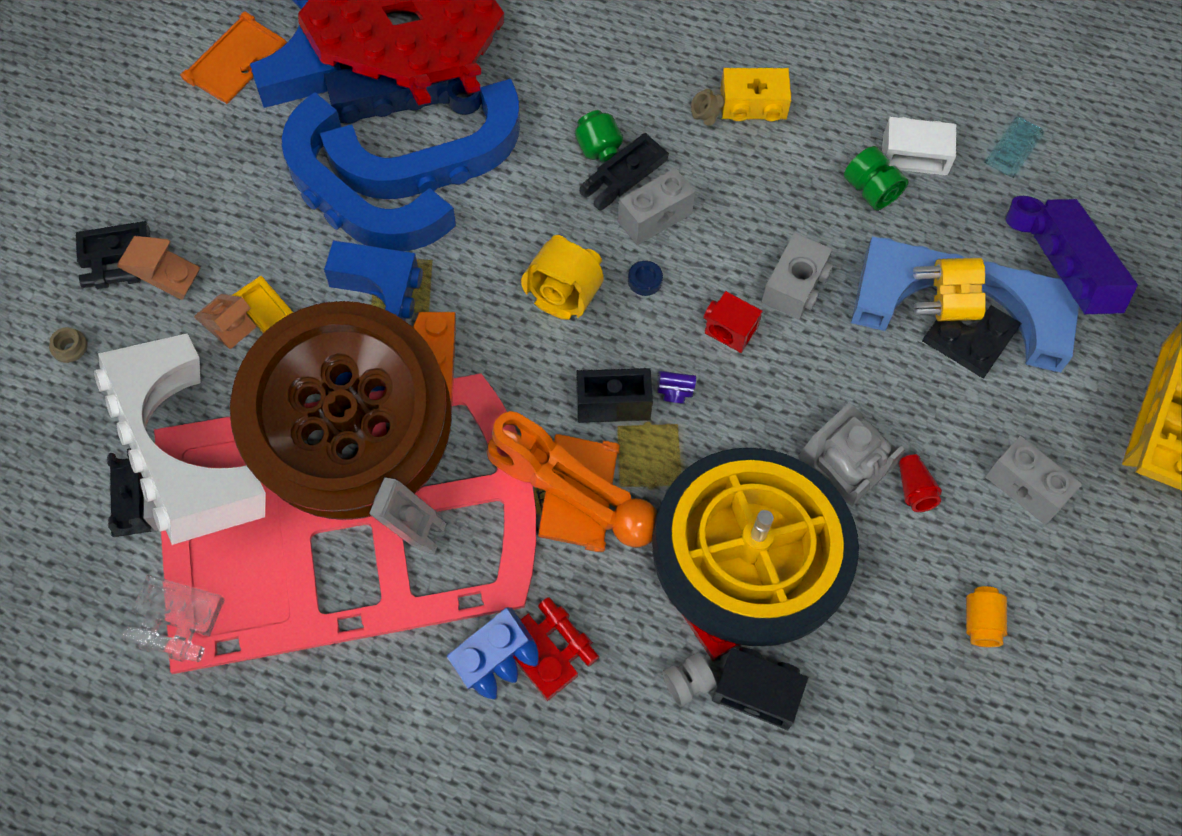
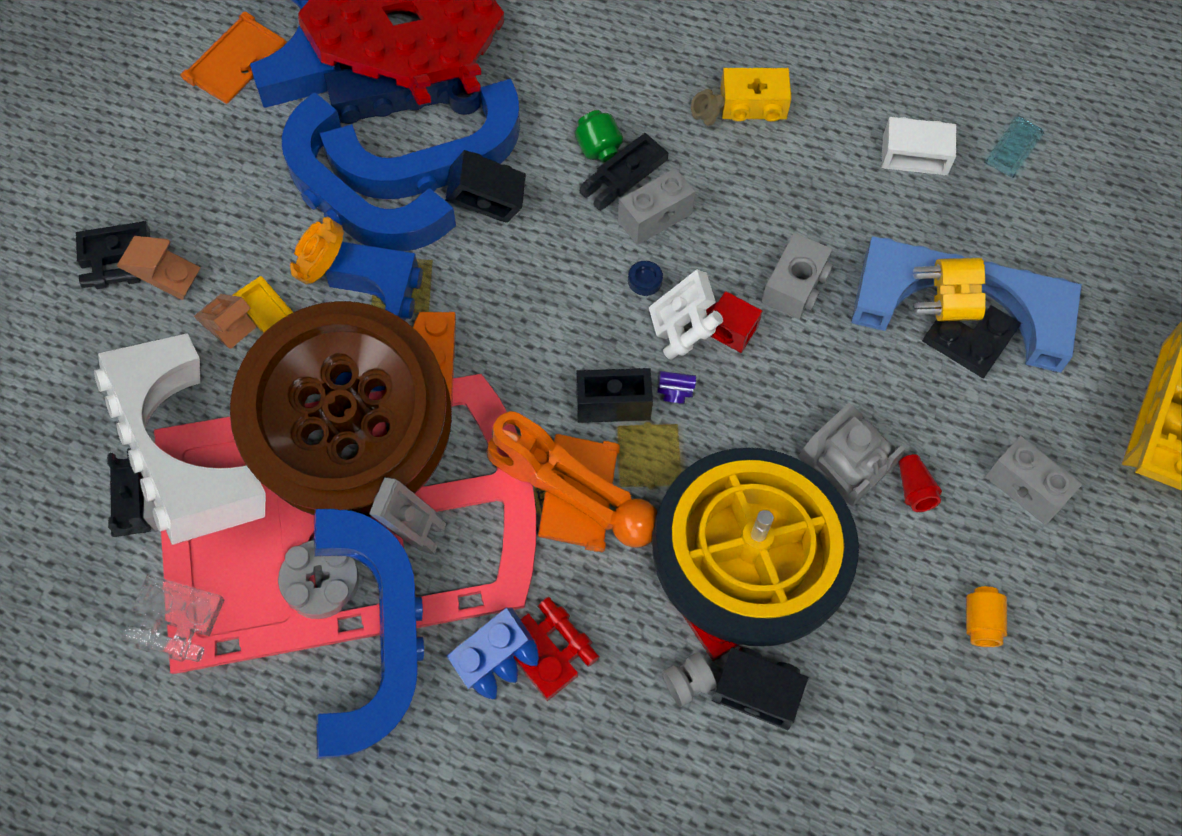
dark tan plate [49,327,87,363] -> none
yellow brick [521,235,604,320] -> none
green wheel [844,146,909,211] -> none
dark purple hinge [1005,196,1138,315] -> none
none -> light grey plate [278,540,359,619]
none -> light orange tile [290,217,344,284]
none -> blue arch [314,509,424,759]
none -> black brick [445,150,526,223]
none -> white plate [648,270,723,360]

